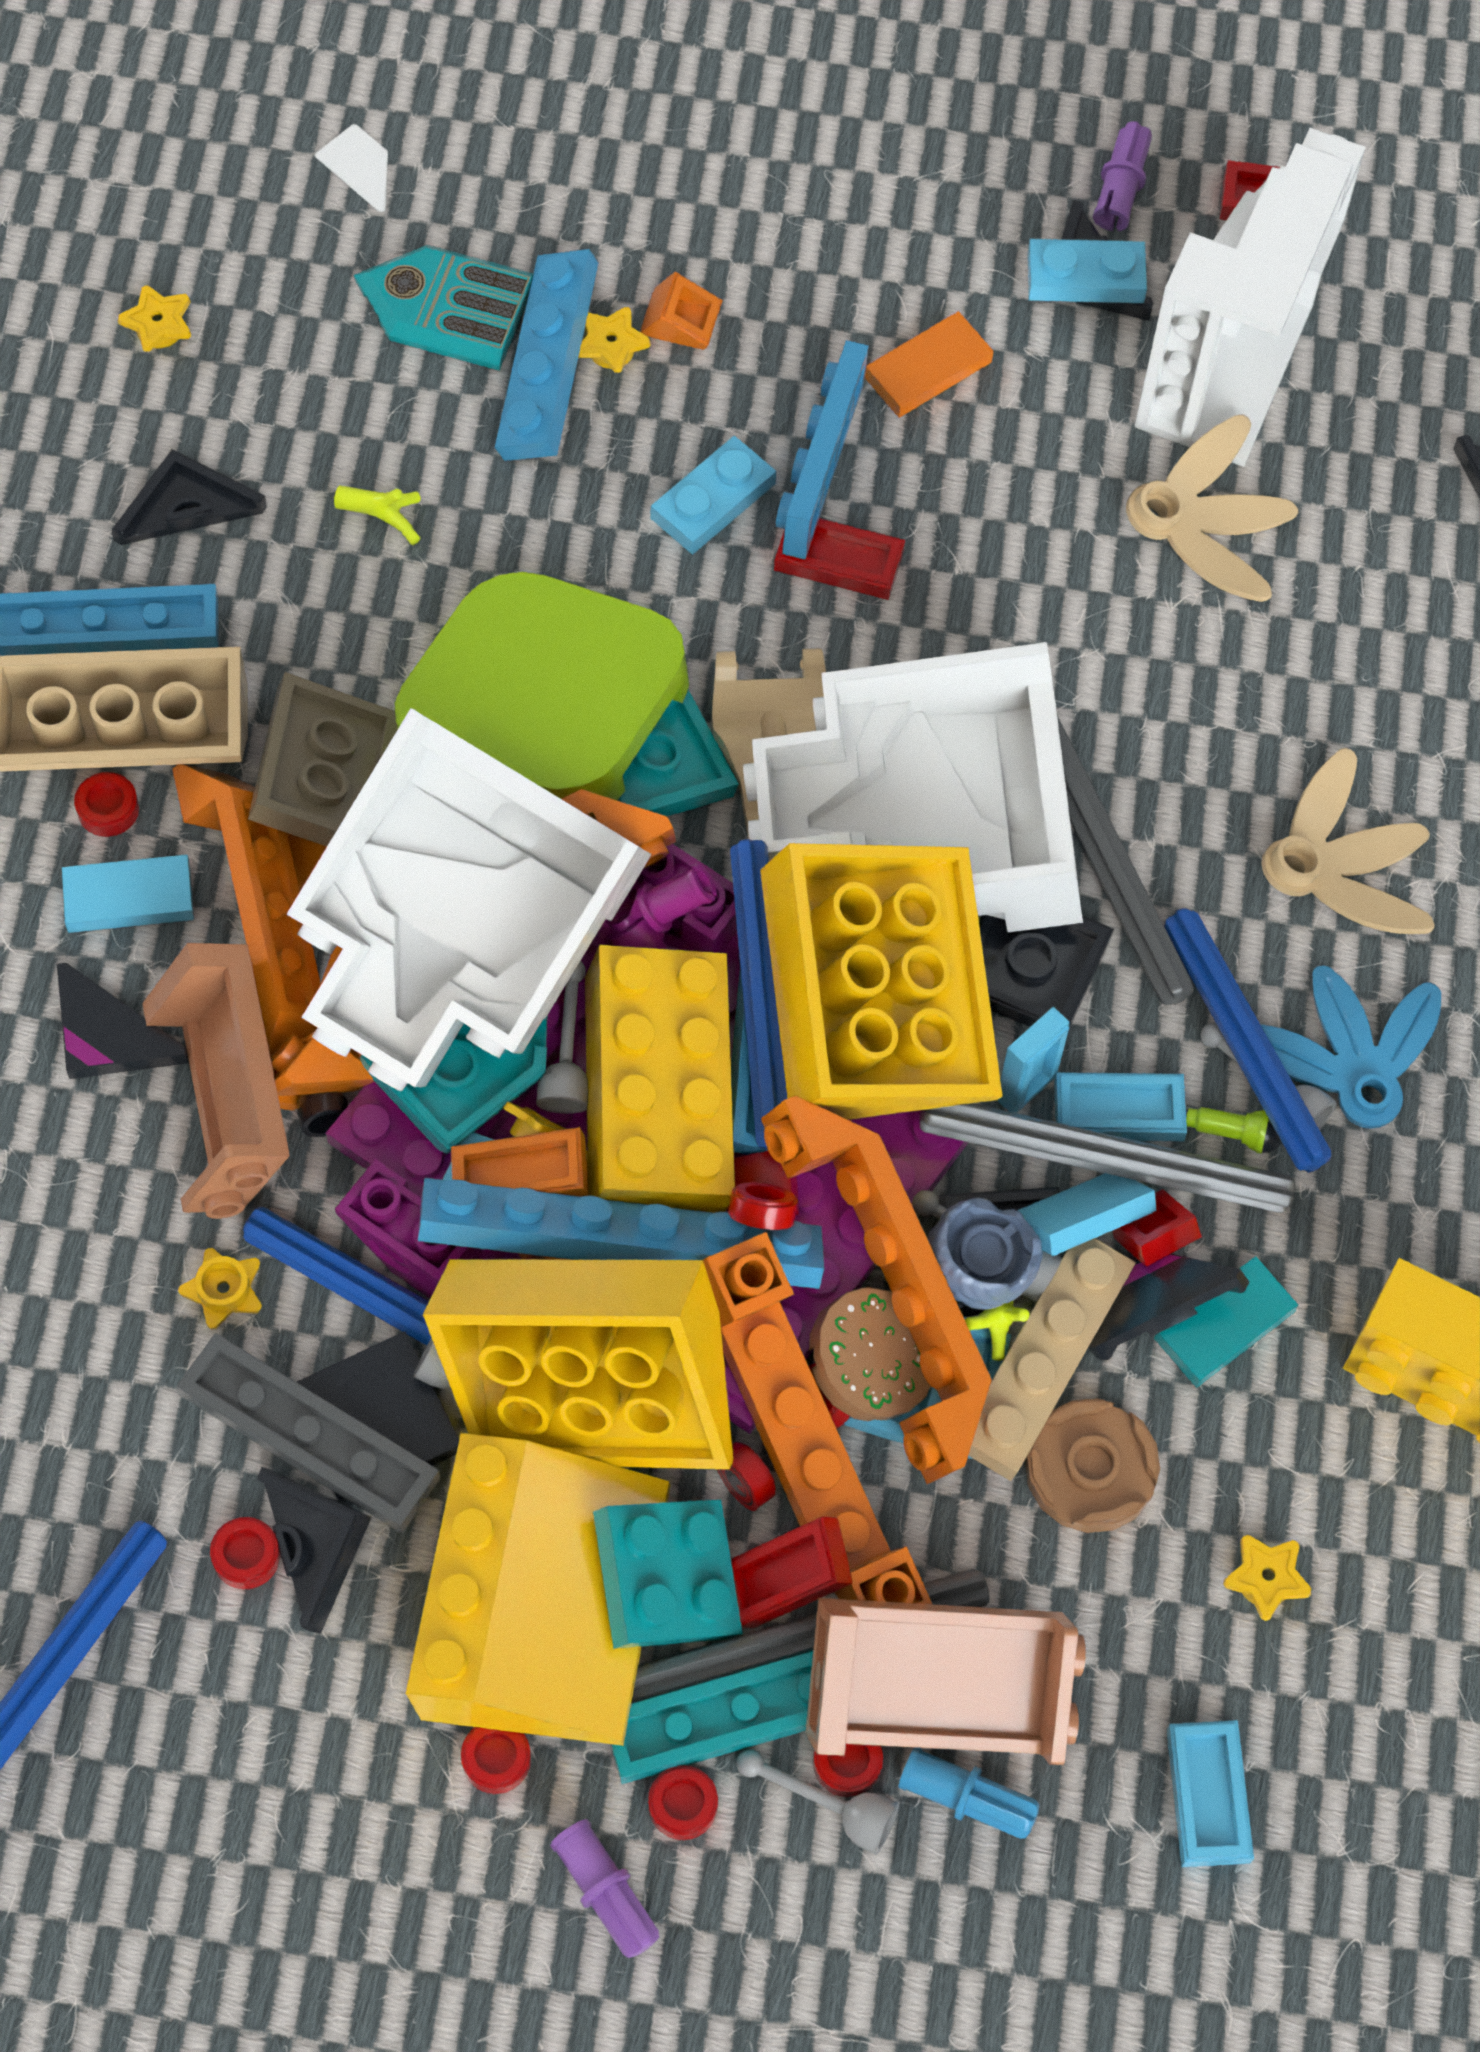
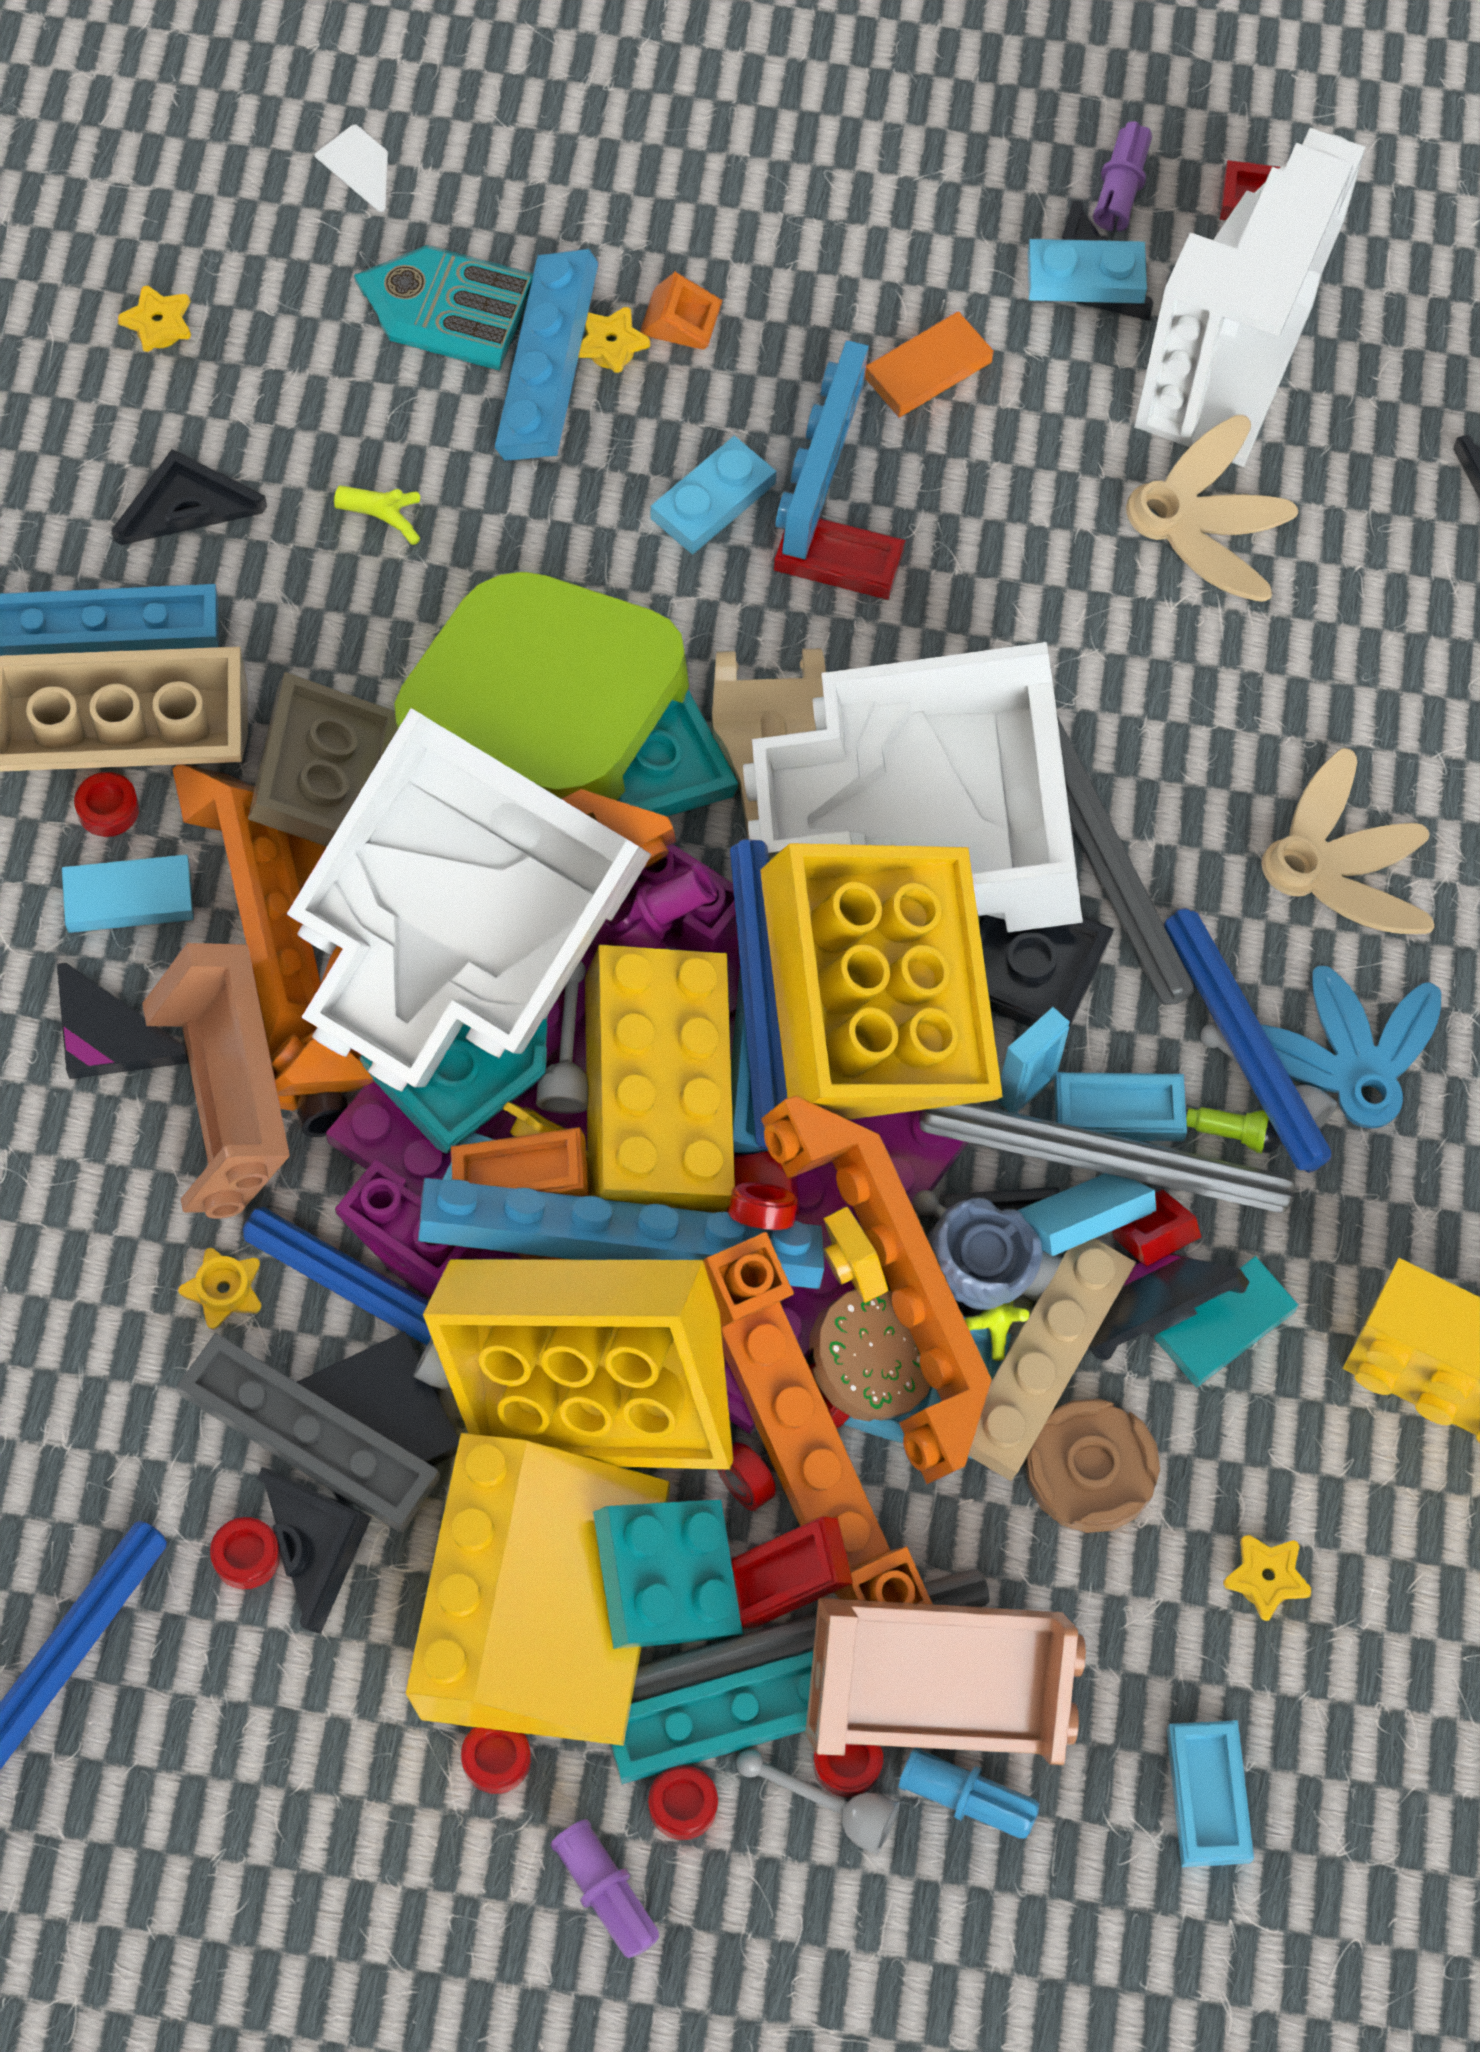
none -> yellow plate [823,1207,888,1303]

